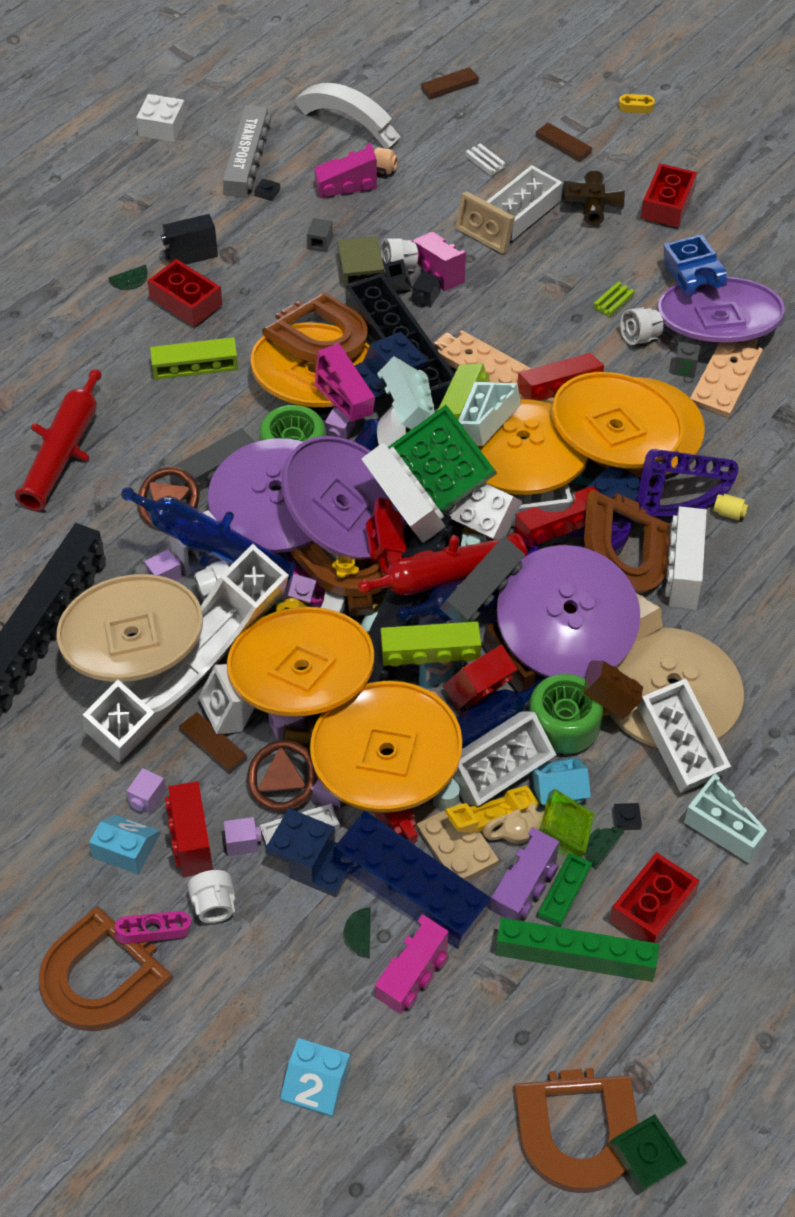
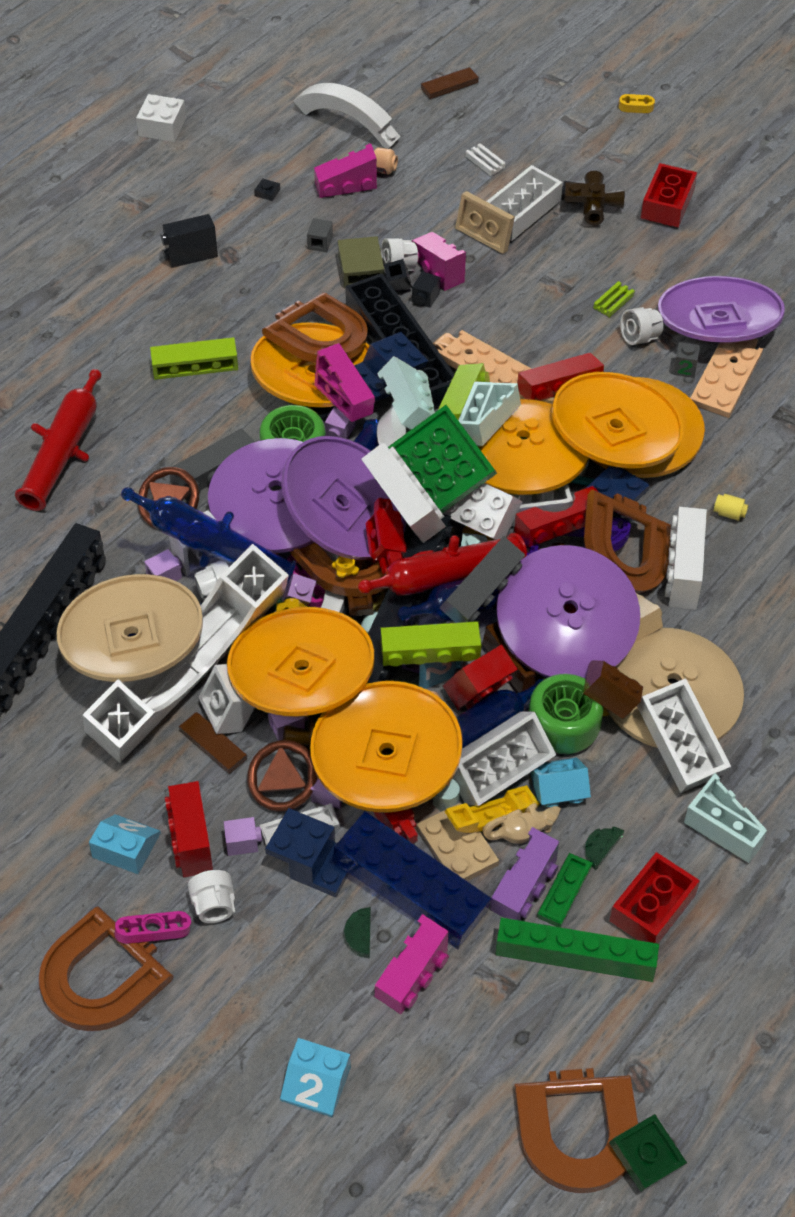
clear green tile [108,265,148,290] -> none
lavender brick [127,768,166,814] -> none
red brick [147,259,223,327] -> none
light grey brick [223,105,271,198] -> none
reddish brown tile [535,122,592,162] -> none
clear neon green plate [540,789,595,857] -> none
black plate [613,803,642,831] -> none
dark purple beam [636,449,739,516] -> none
blue brick [663,234,727,296] -> none

